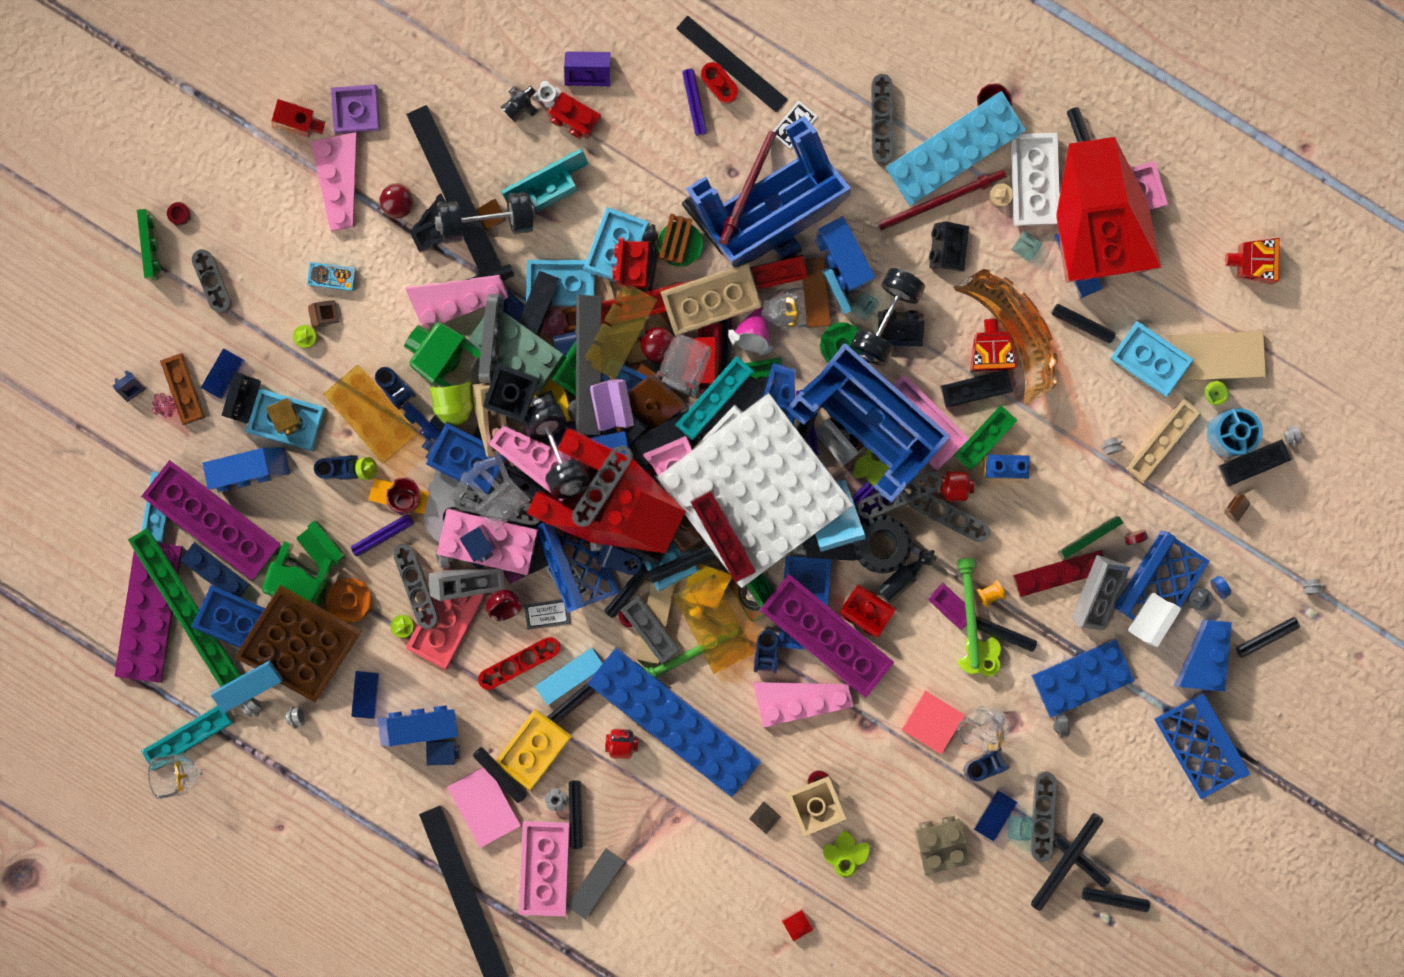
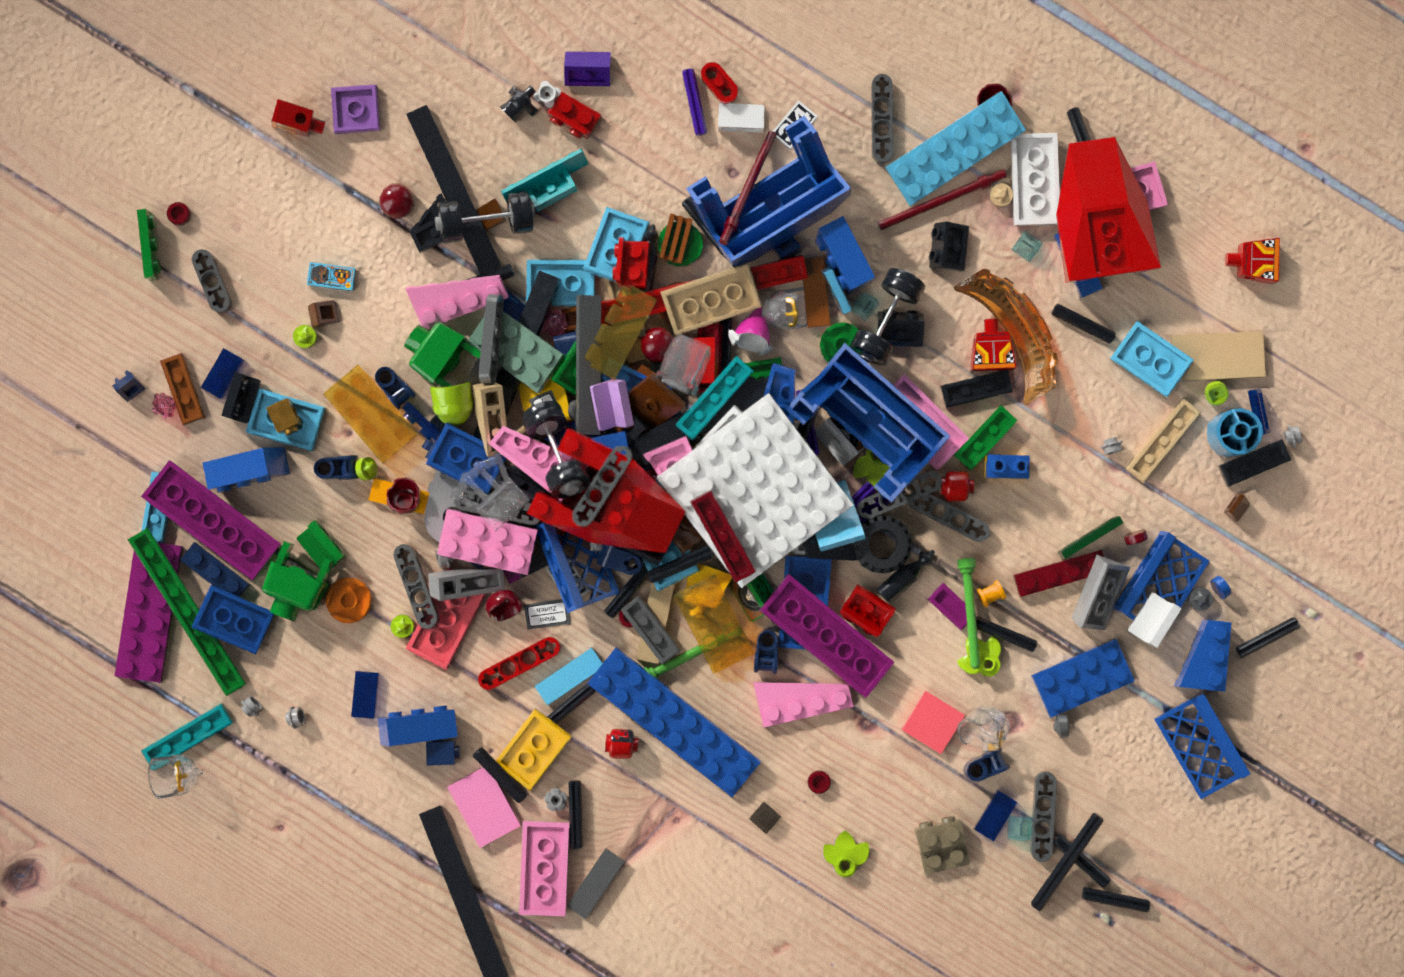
dark azure tile [211,660,283,713] -> none
reddish brown plate [234,585,361,703] -> none
bright pink wing [312,132,357,232] -> none
dark purple axle [351,514,414,557] -> none
dark blue brick [459,525,496,562] -> none
black slope [483,363,540,423] -> none
black sticker [676,16,787,112] -> none
red plate [782,909,813,941] -> none
tan slope [786,776,847,837] -> none
light grey plate [1302,579,1325,595] -> none
none -> white panel [718,103,764,133]
none -> clear blue tile [1248,389,1270,435]

